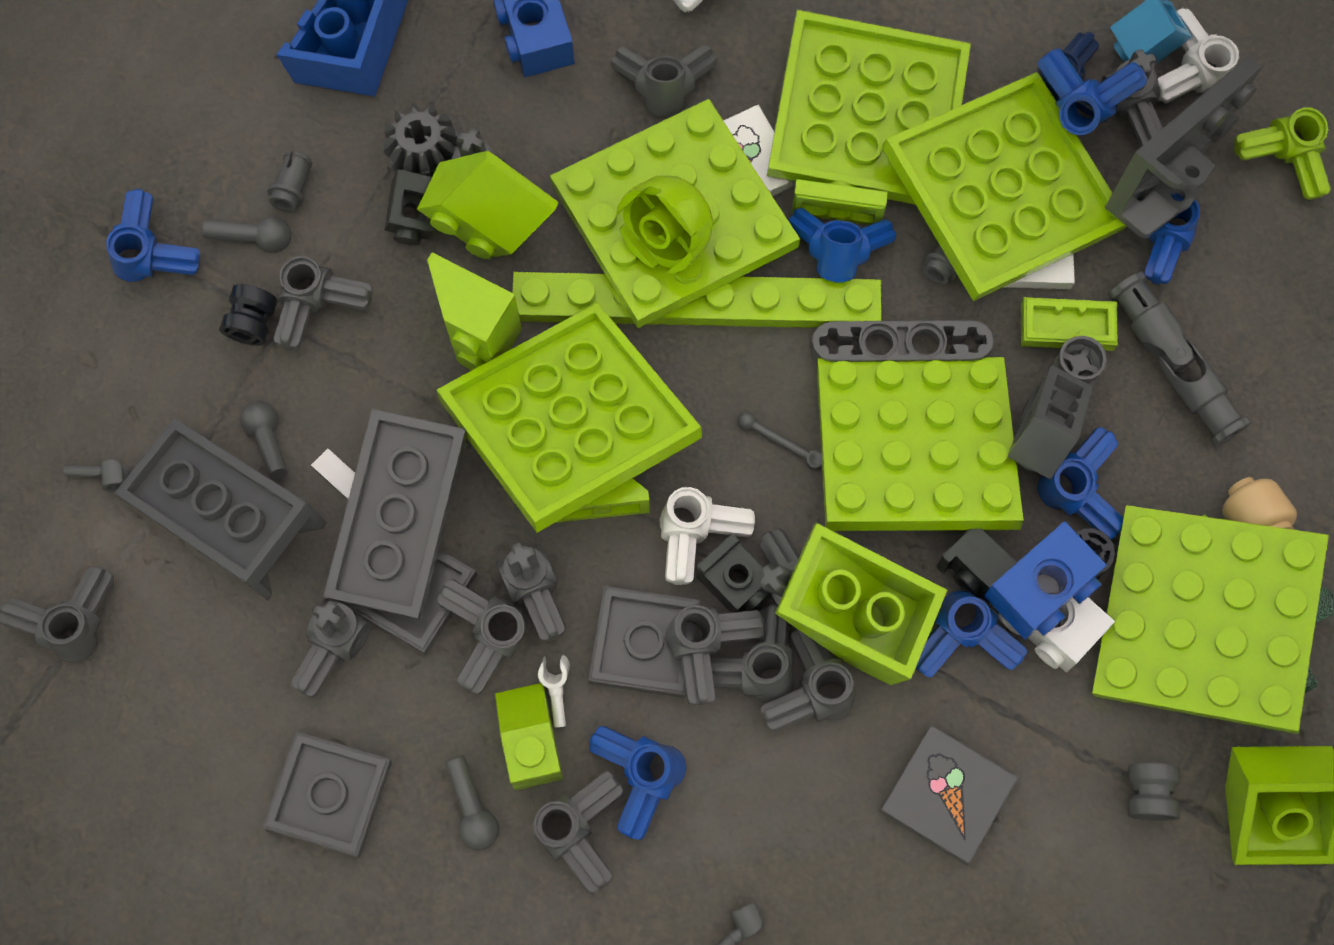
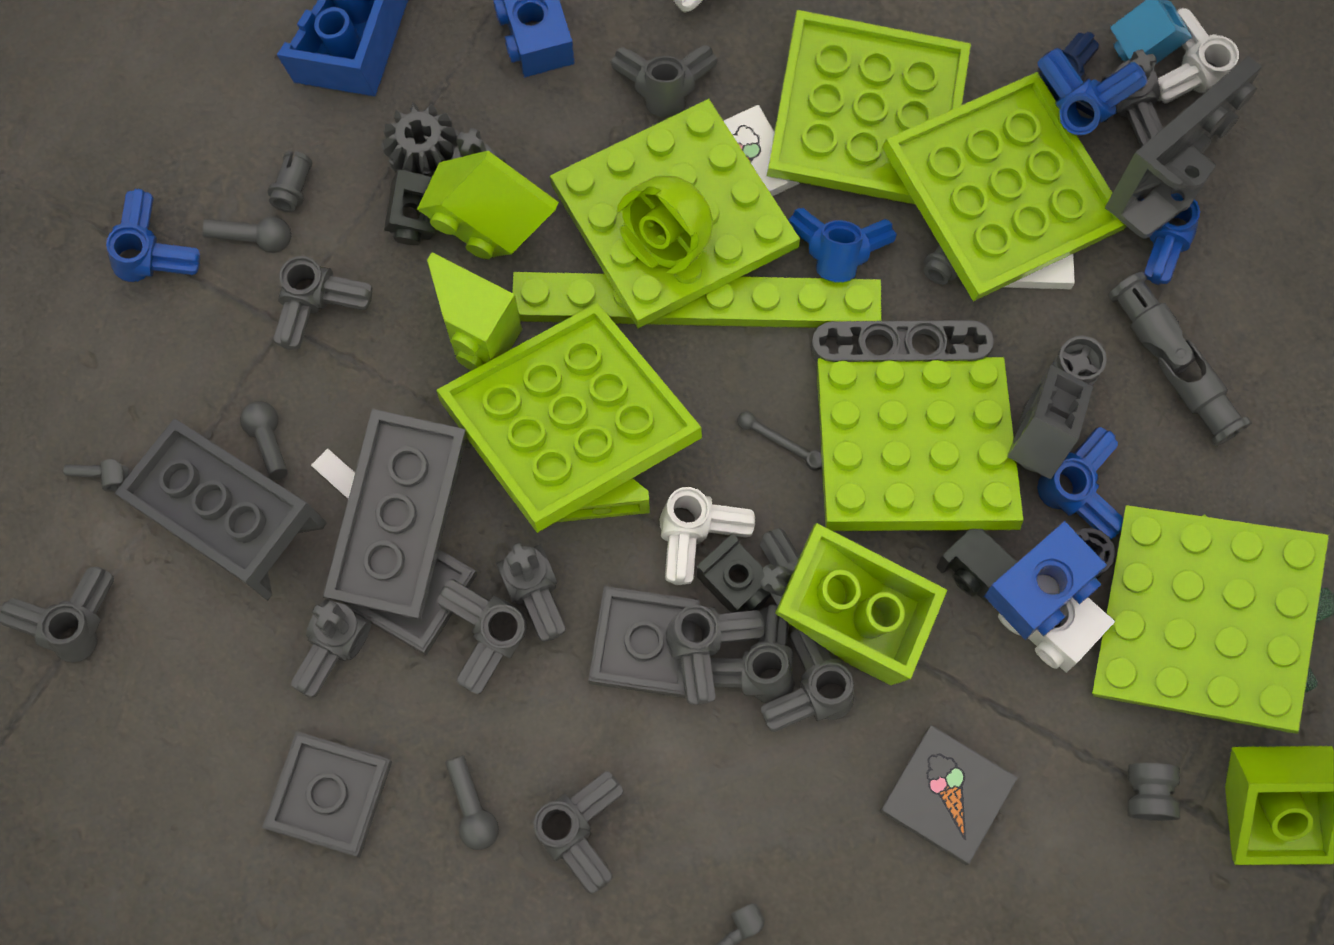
black wheel [219,284,278,346] -> none
lime slope [495,683,564,791] -> none
white hand [538,655,570,727] -> none
blue axle [590,726,687,840] -> none
lime plate [792,179,888,225] -> none
blue axle [916,591,1027,678] -> none
lime plate [1021,297,1118,351] -> none
tan head [1222,477,1297,530] -> none
lime axle [1233,107,1331,200] -> none

